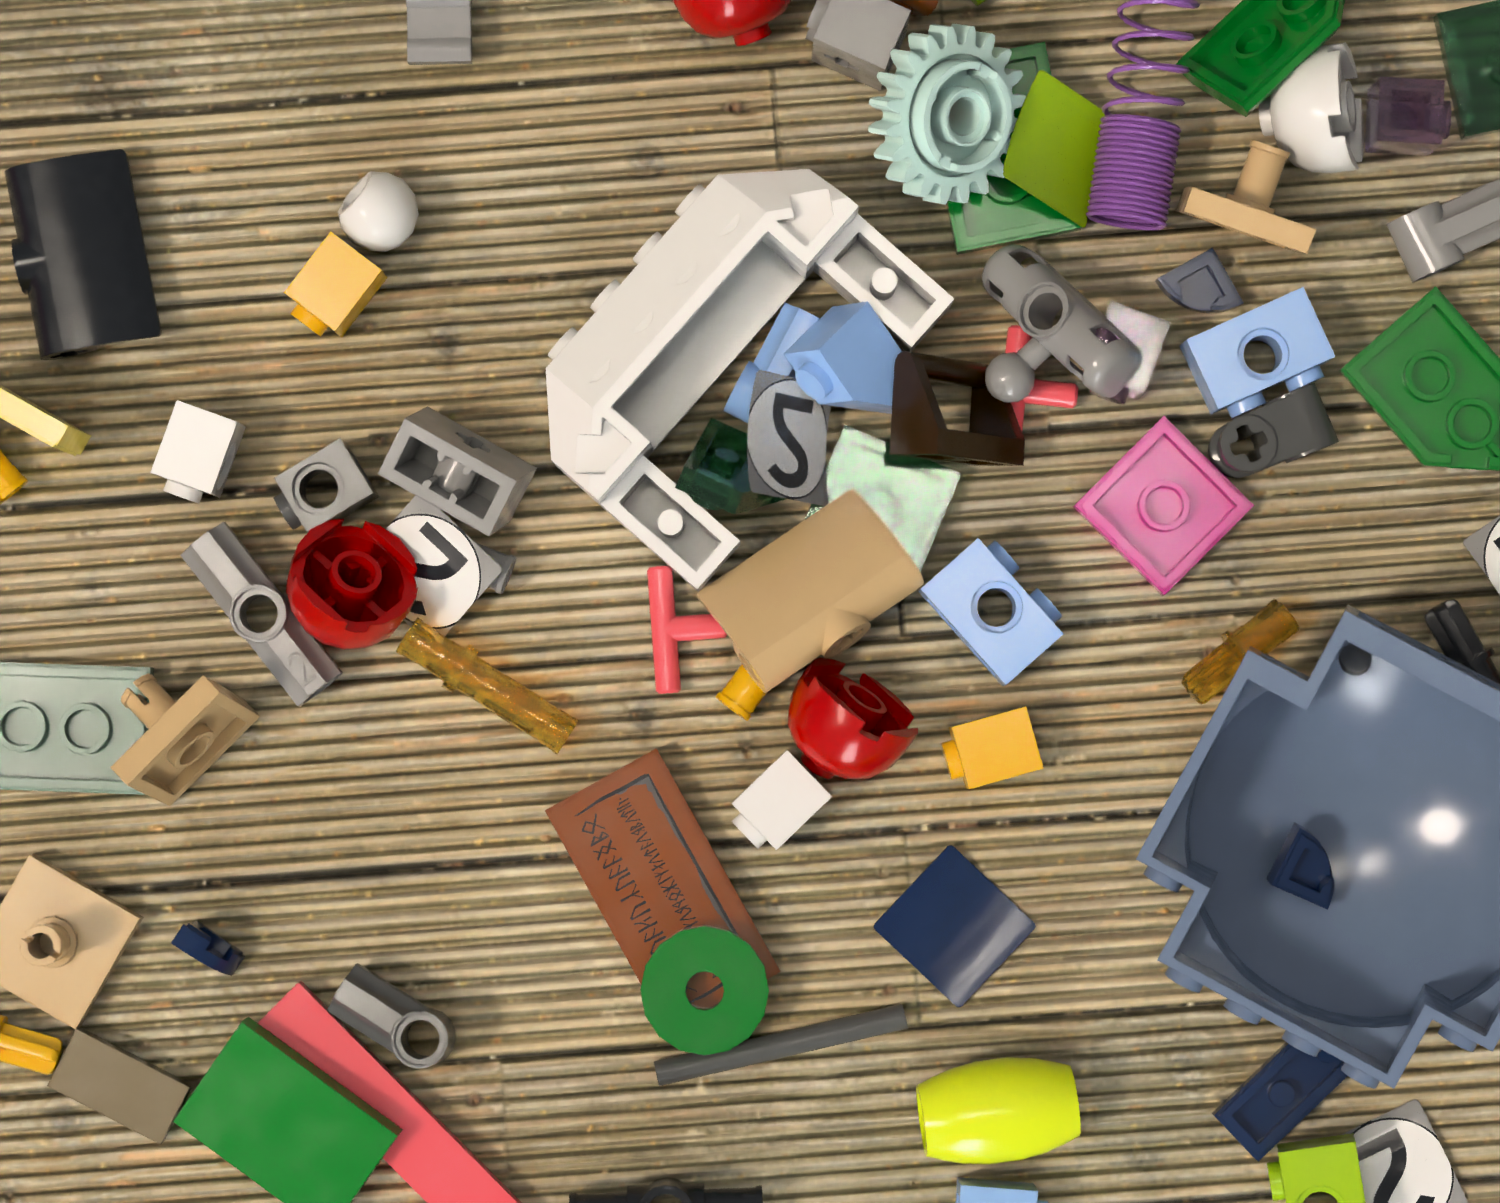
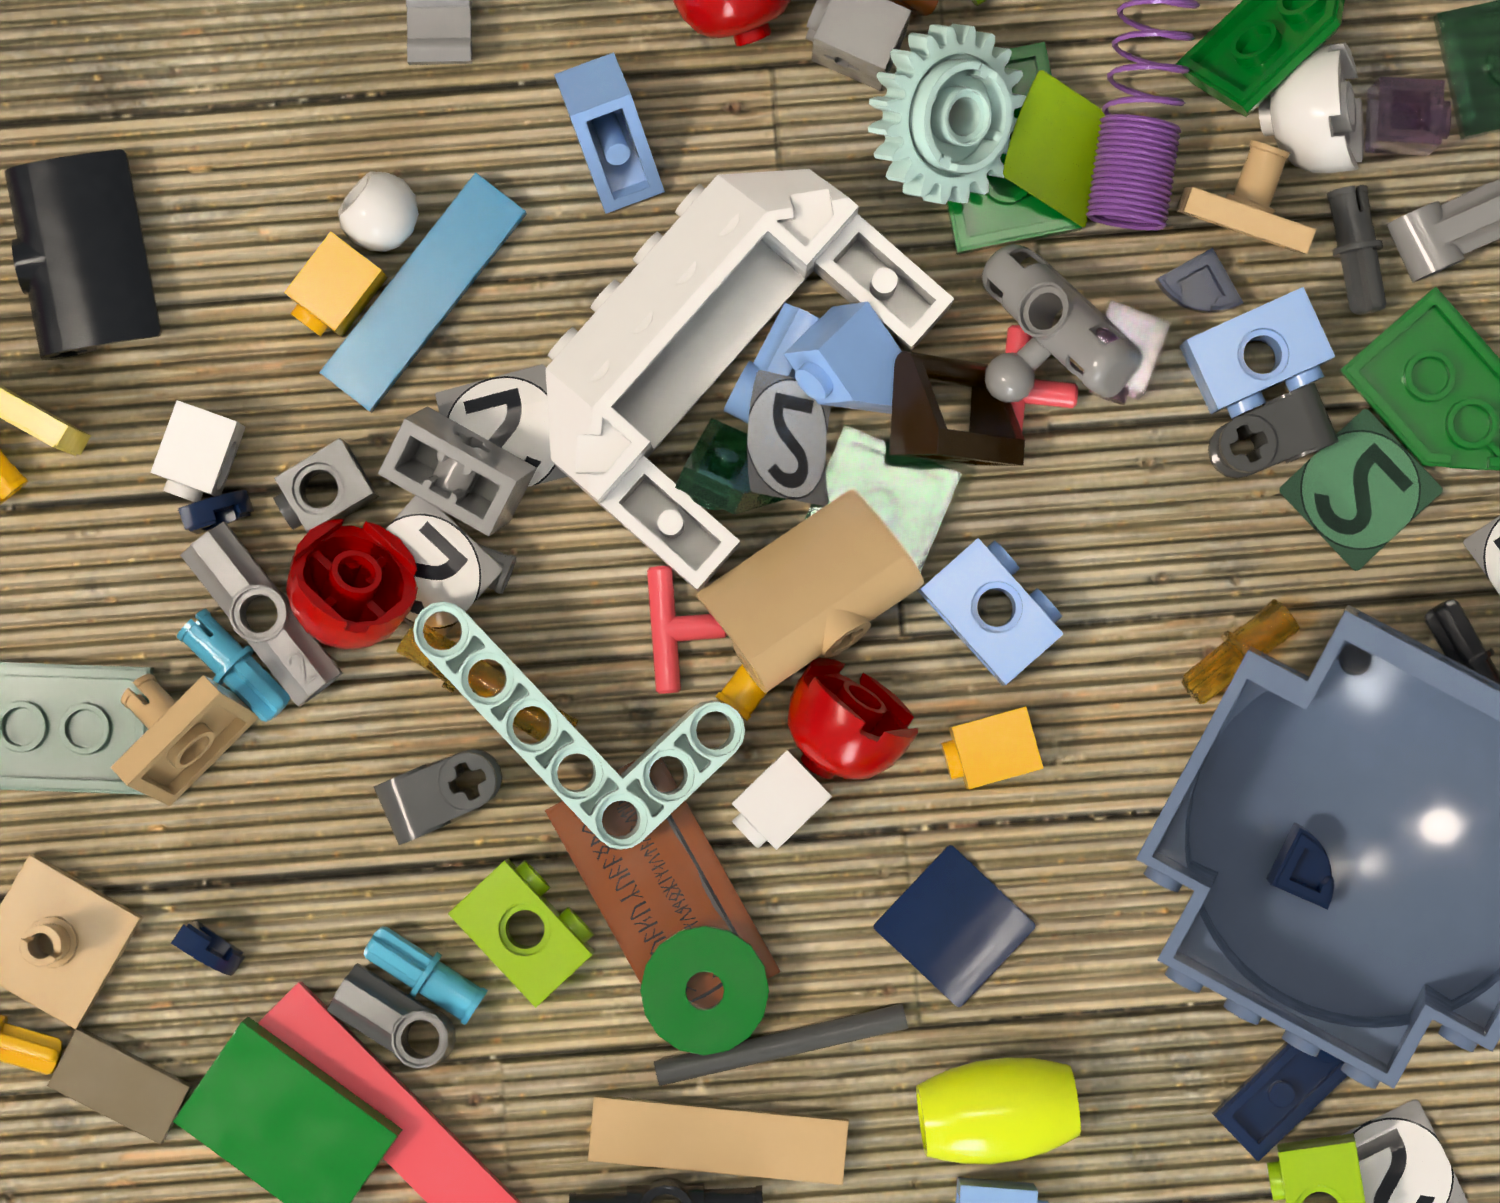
tile [1073,416,1254,596] -> none
none -> medium azure axle [177,608,290,722]
none -> dark blue tile [178,490,254,534]
none -> dark azure tile [319,172,527,413]
none -> medium azure axle [364,926,488,1025]
none -> dark grey piece [374,749,502,845]
none -> light aqua beam [413,601,745,850]
none -> white sticker [435,364,568,487]
none -> lime brick [448,858,595,1008]
none -> light blue slope [554,52,665,214]
none -> tan tile [588,1095,849,1185]
none -> clear green sticker [1279,409,1443,571]
none -> dark grey axle [1327,185,1386,315]

